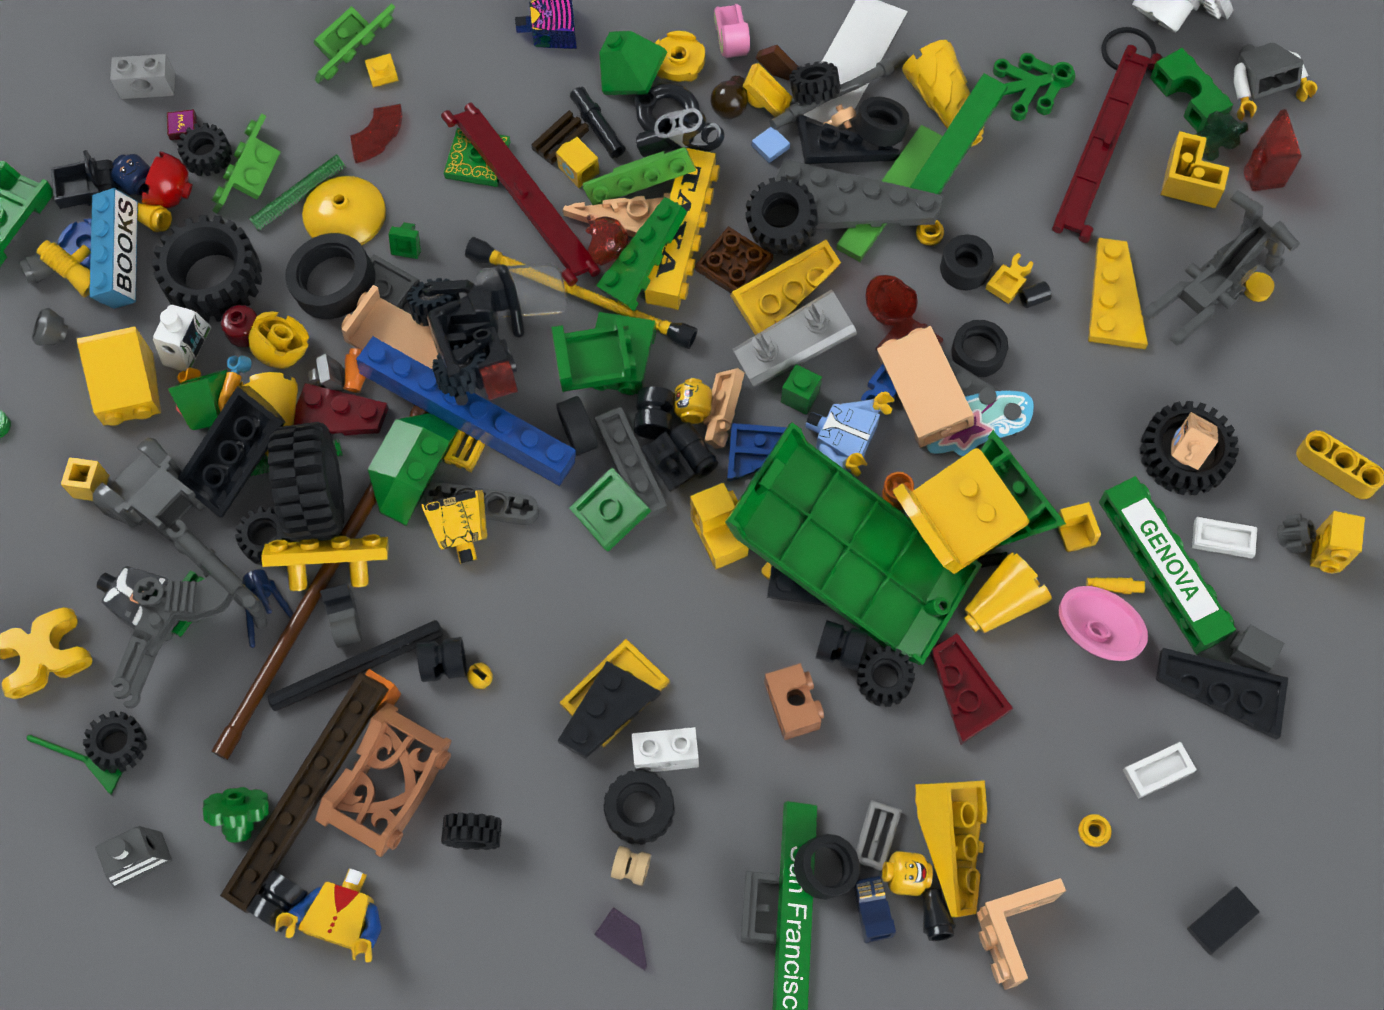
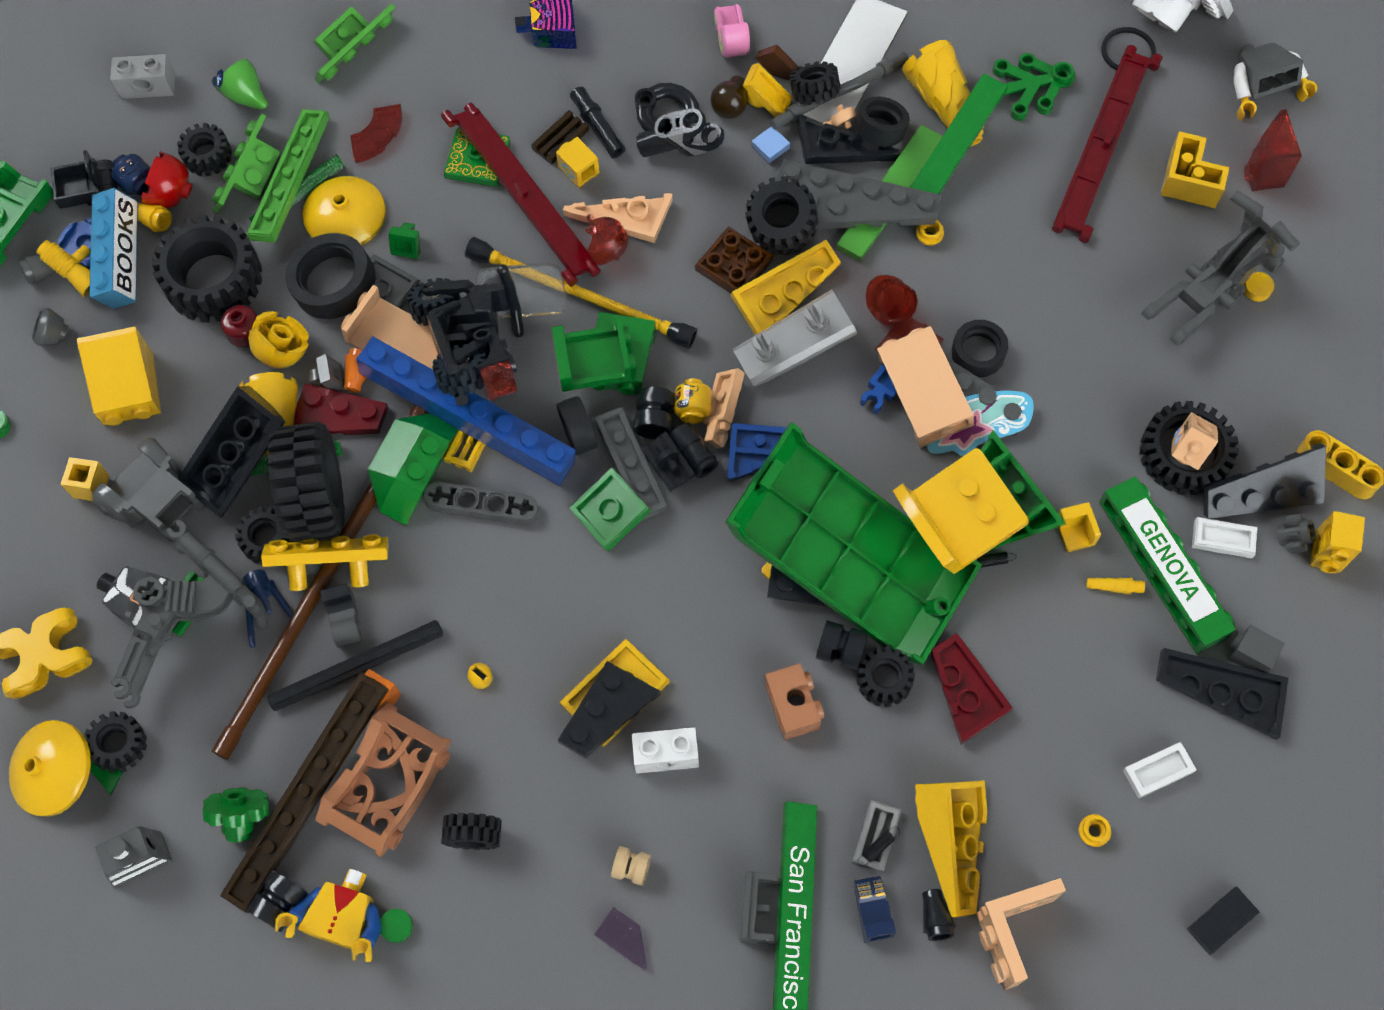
white torso [153,305,211,371] -> none
magenta tile [167,109,197,140] -> none
green torso [168,355,252,430] -> none
yellow plate [365,53,399,88] -> none
black wheel [417,637,467,682] -> none
yellow torso [422,490,487,564] -> none
bright green bracket [583,147,696,205] -> none
green wing [596,197,687,311] -> none
green slope [599,31,667,95] -> none
black tyre [603,770,675,845] -> none
yellow brick [645,148,720,310] -> none
yellow plate [655,31,705,81] -> none
yellow brick [690,482,749,570] -> none
green brick [781,364,822,415] -> none
black tyre [794,834,860,900] -> none
light blue torso [805,392,895,477] -> none
orange wheel [882,472,914,510] -> none
yellow head [882,851,933,896] -> none
black tyre [940,234,994,291] -> none
yellow cone [964,552,1052,633] -> none
yellow plate [985,253,1033,304] -> none
black hinge [1019,281,1052,308] -> none
bright pink dish [1059,586,1148,661] -> none
yellow wing [1088,238,1148,349] -> none
green arch [1150,48,1233,133] -> none
clear green hips [1194,111,1248,161] -> none
none -> yellow dish [9,720,91,817]
none -> bright green hat [212,59,268,109]
none -> bright green tile [246,109,330,243]
none -> green tile [380,909,413,944]
none -> black piece [857,827,900,866]
none -> wing [1204,443,1326,519]

